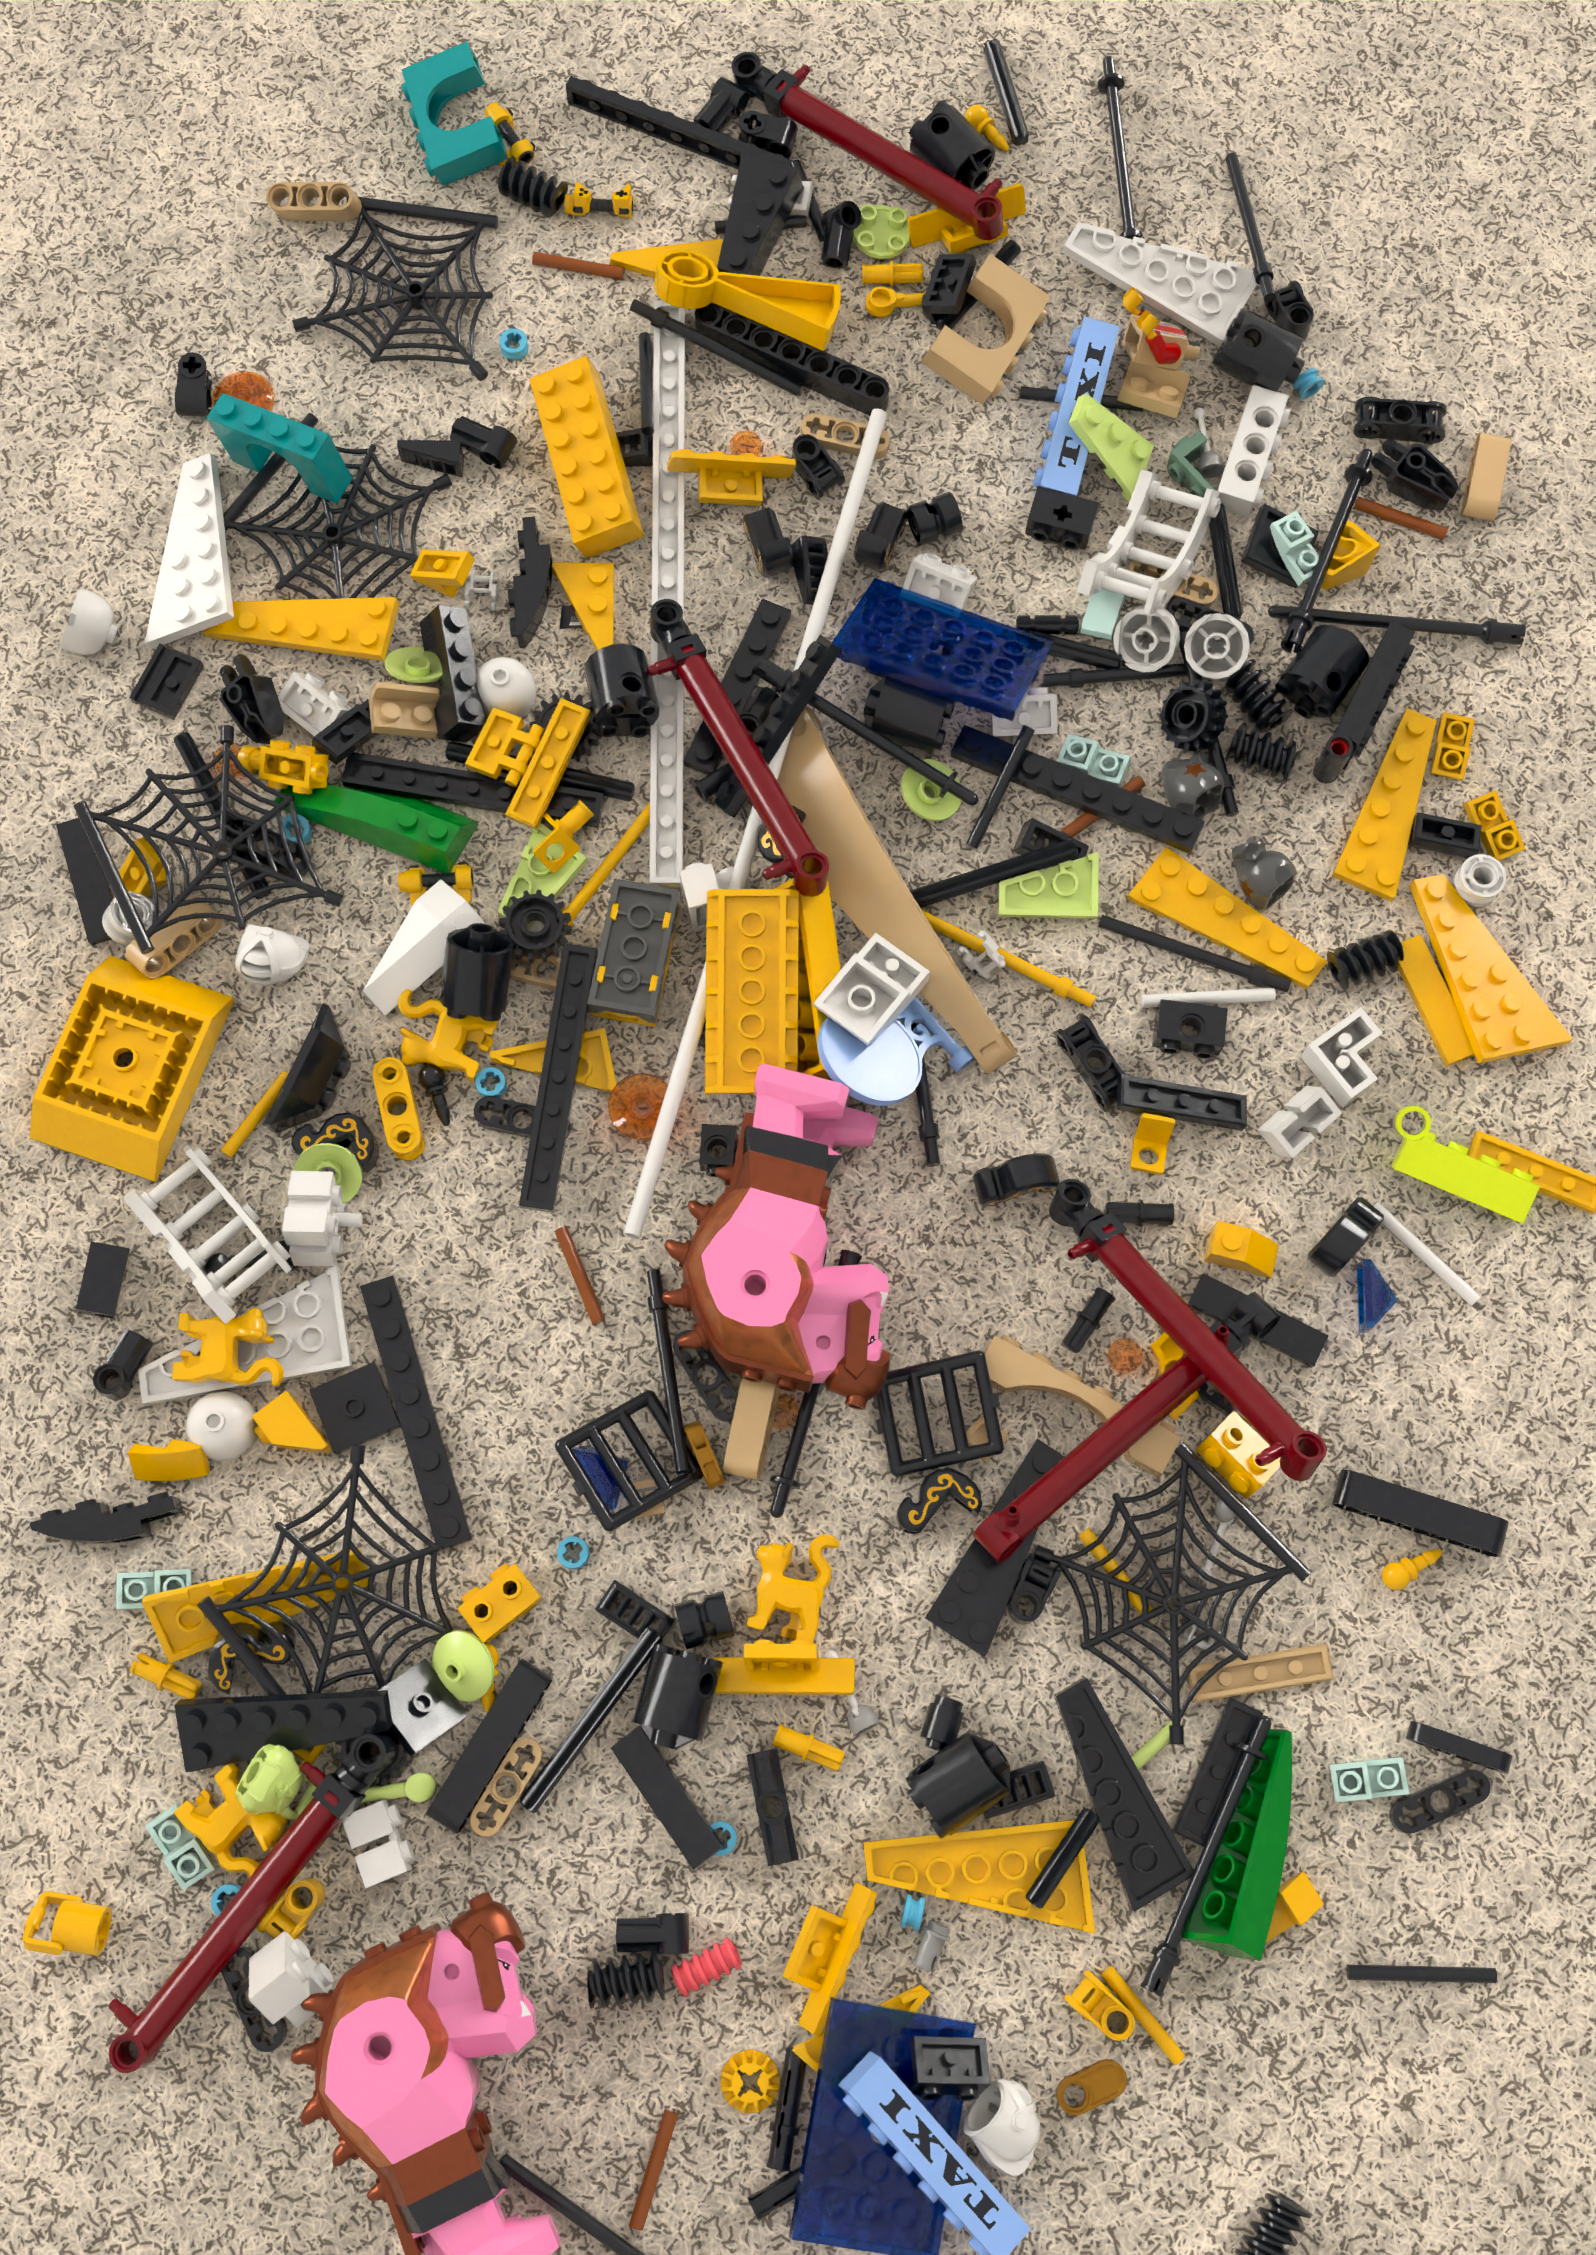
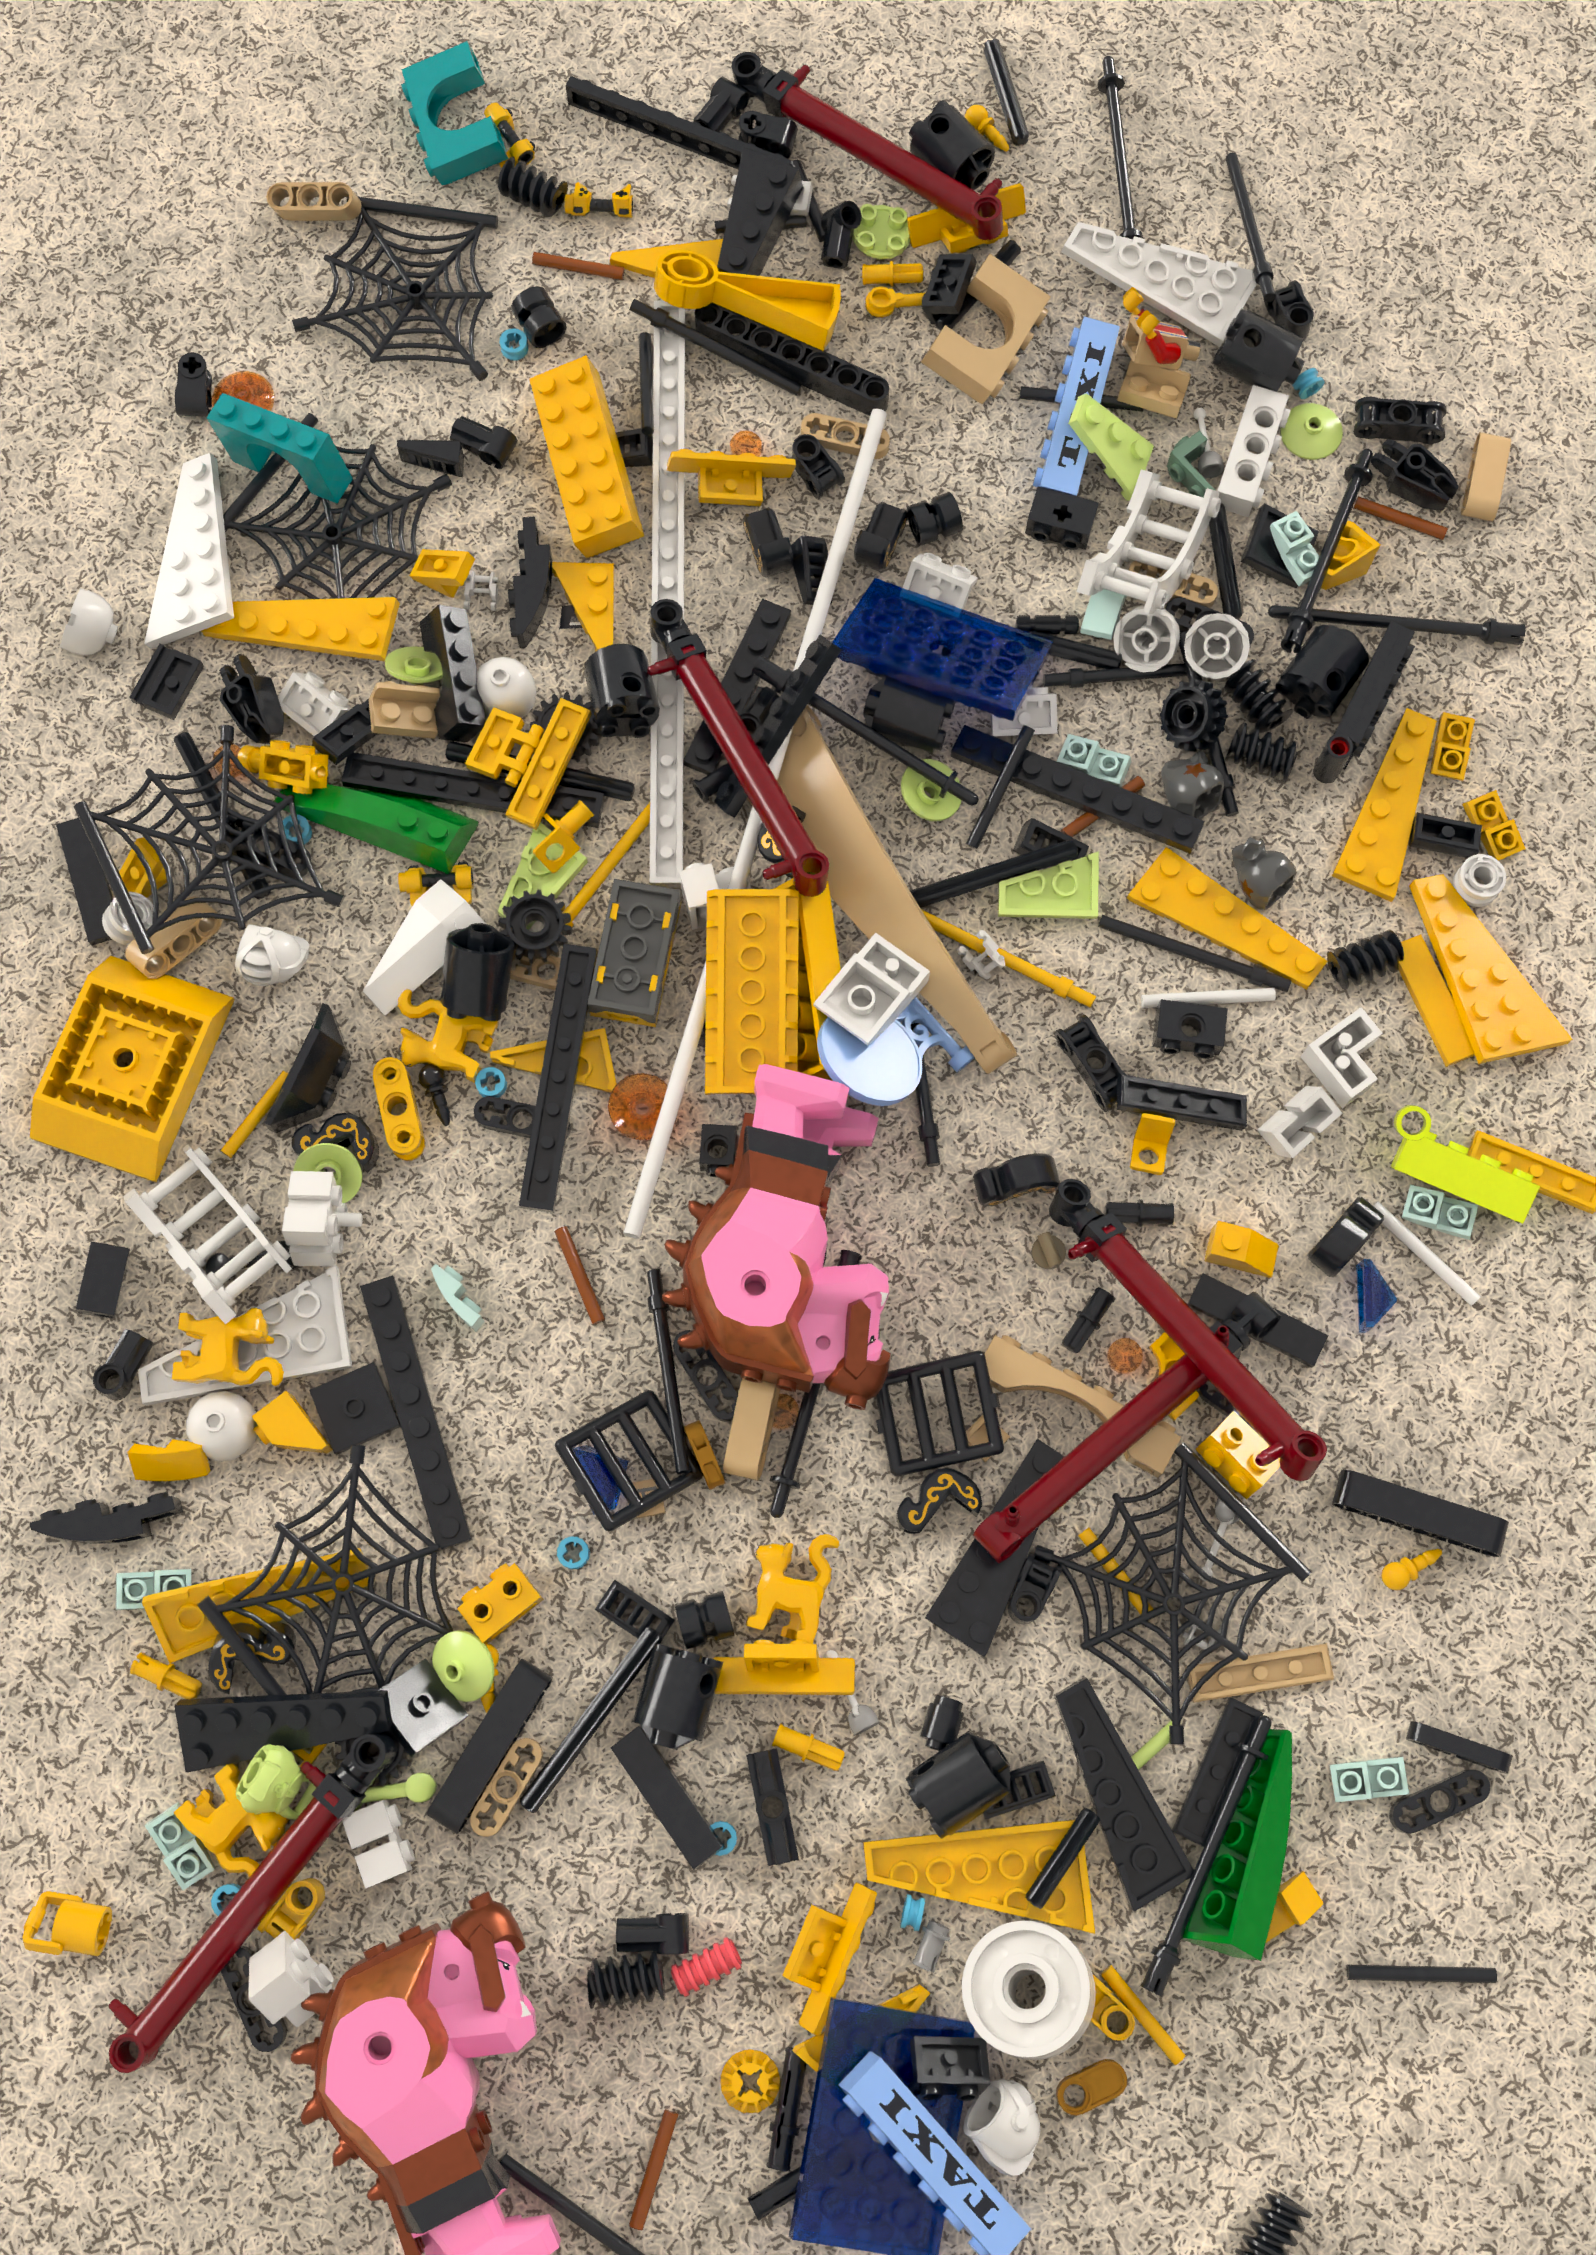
none -> light aqua slope [431,1264,485,1332]
none -> black wheel [511,286,567,348]
none -> white piece [962,1921,1096,2060]
none -> dark tan plate [1031,1232,1066,1270]
none -> yellowish green dish [1280,403,1343,460]
none -> light aqua slope [1402,1185,1479,1240]

